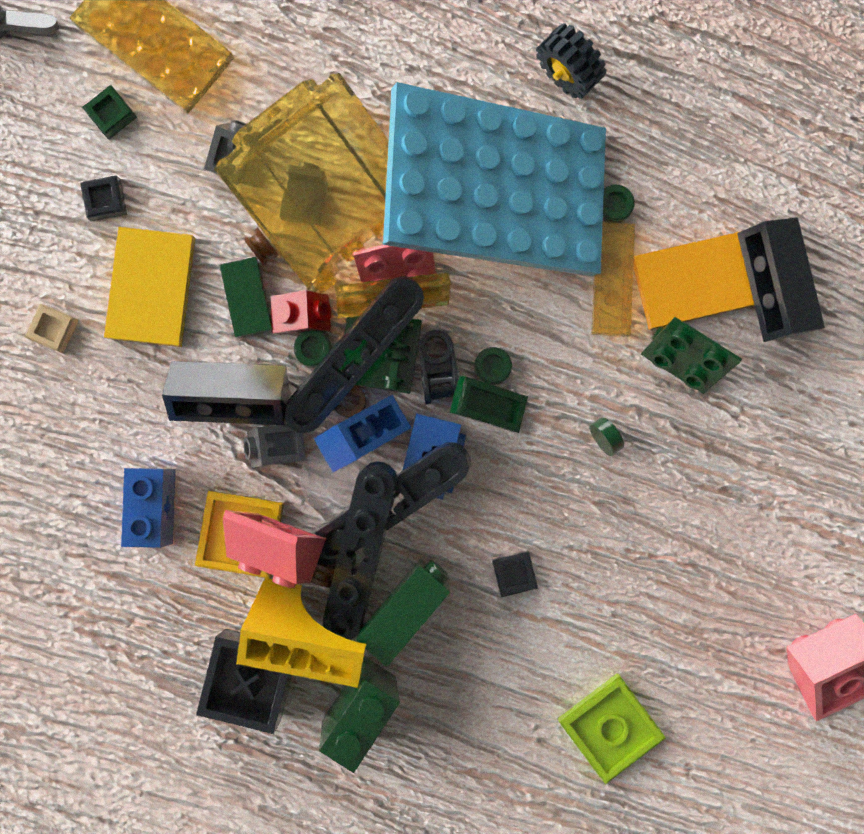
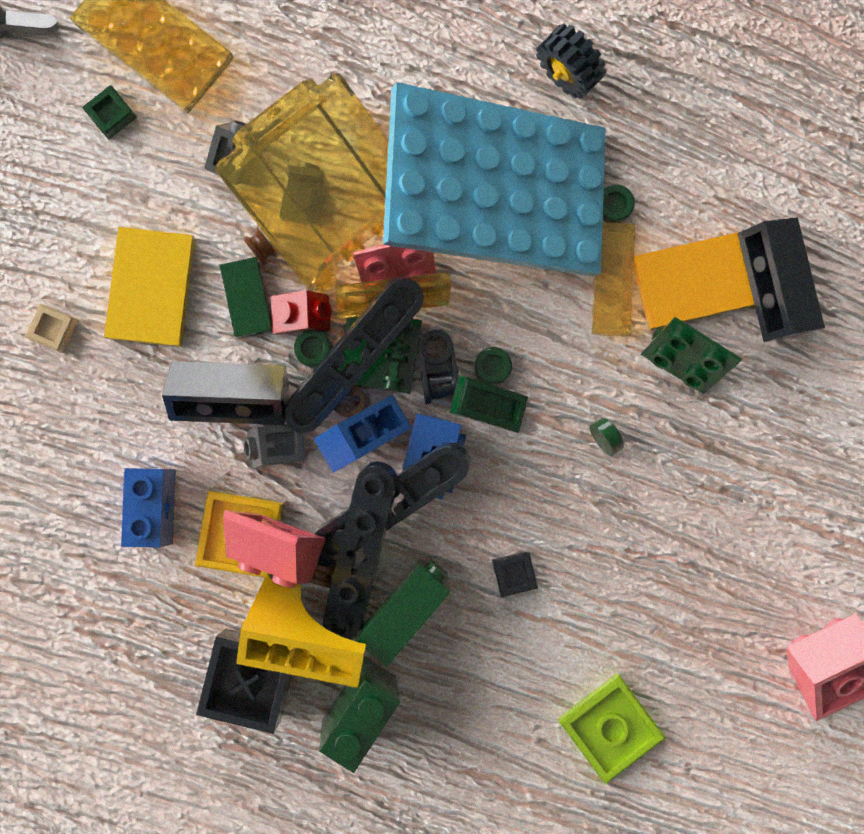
black tile [80,175,127,222] -> none

